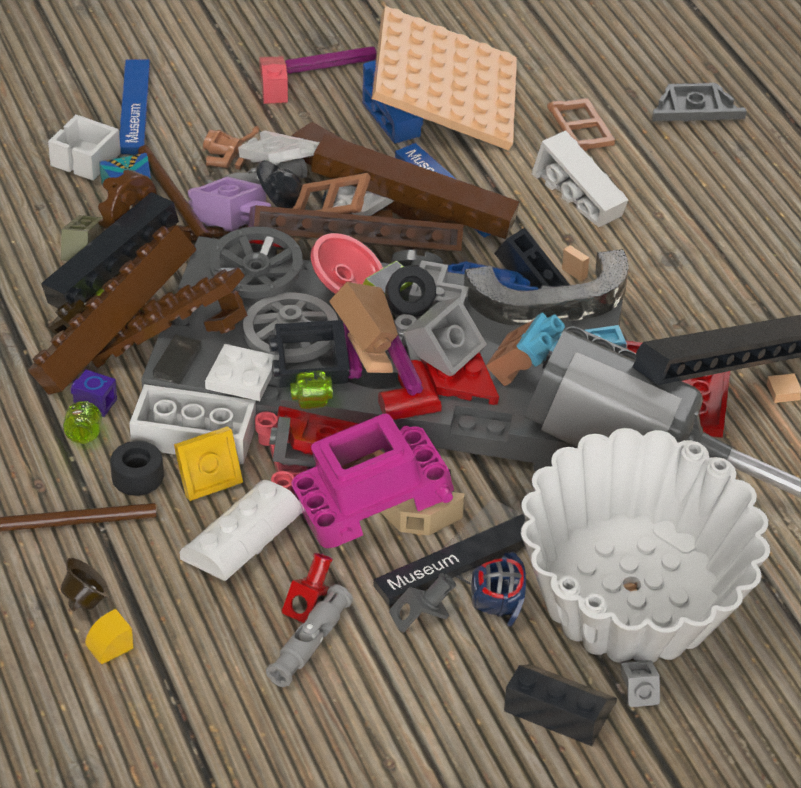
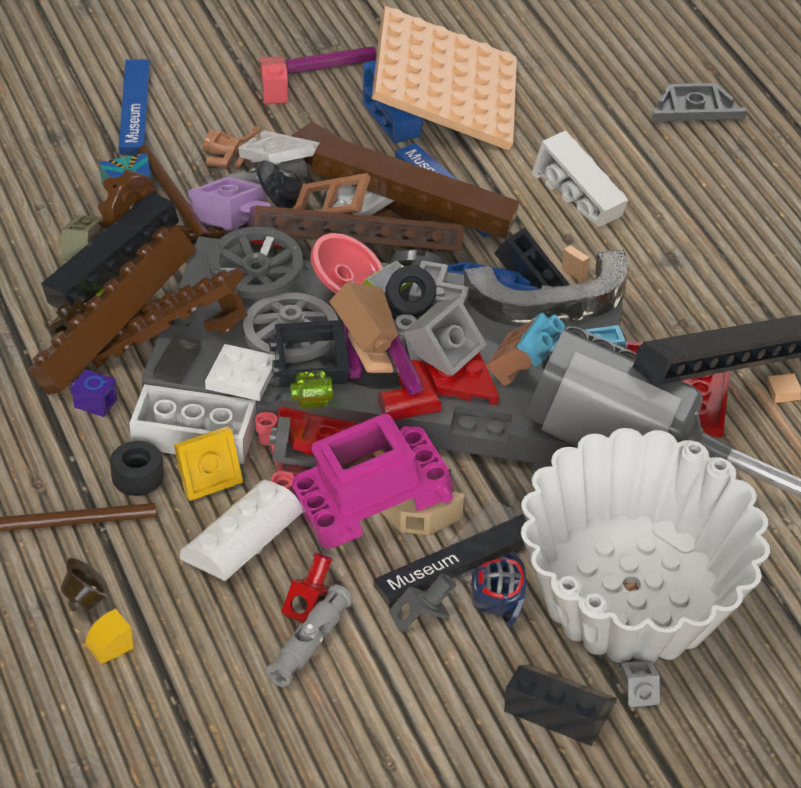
white piece [48,115,121,181] -> none
clear neon green head [63,401,102,444] -> none
nougat window [547,98,615,151] -> none

